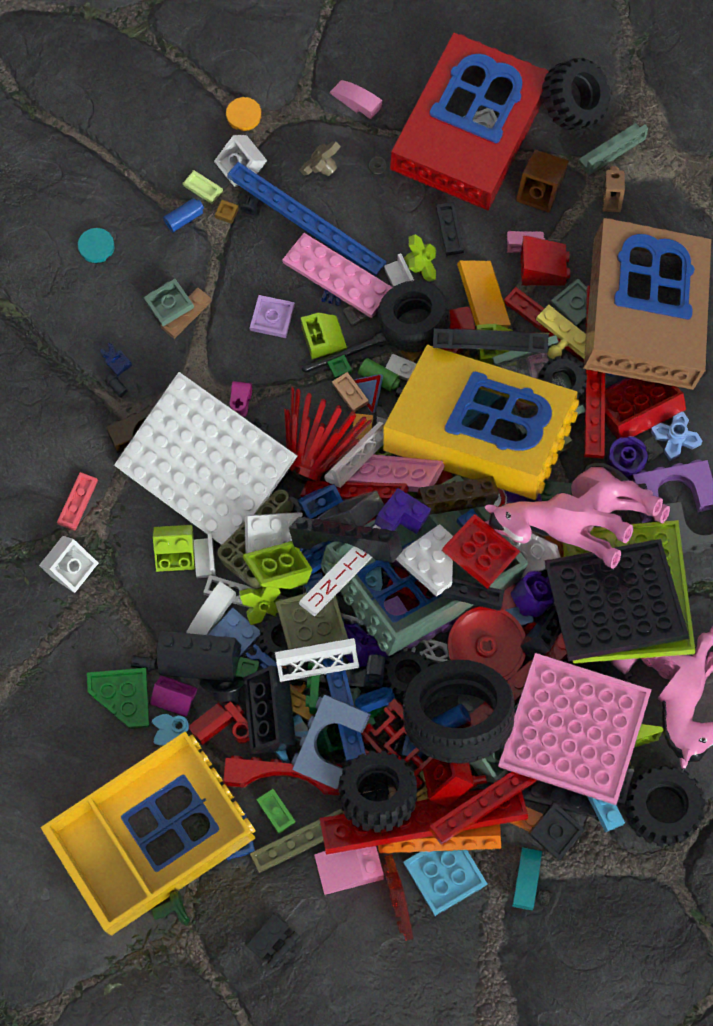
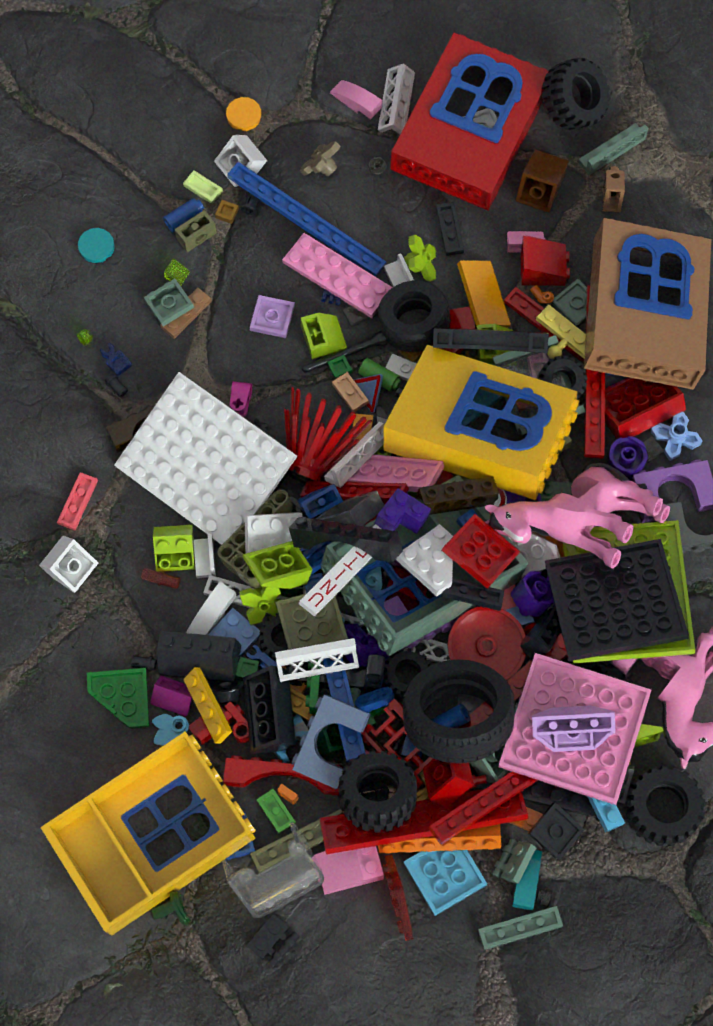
none -> clear neon green hinge [77,329,93,346]
none -> clear red axle [141,568,180,590]
none -> clear neon green slope [164,259,190,286]
none -> olive brick [175,210,217,252]
none -> yellow plate [183,667,232,744]
none -> clear windscreen [222,822,324,918]
none -> orange tile [277,784,299,805]
none -> white fence [378,64,415,135]
none -> sand green plate [478,906,563,950]
none -> sand green plate [492,839,536,884]
none -> orange arm [530,285,554,304]
none -> lavender wedge [532,705,615,752]

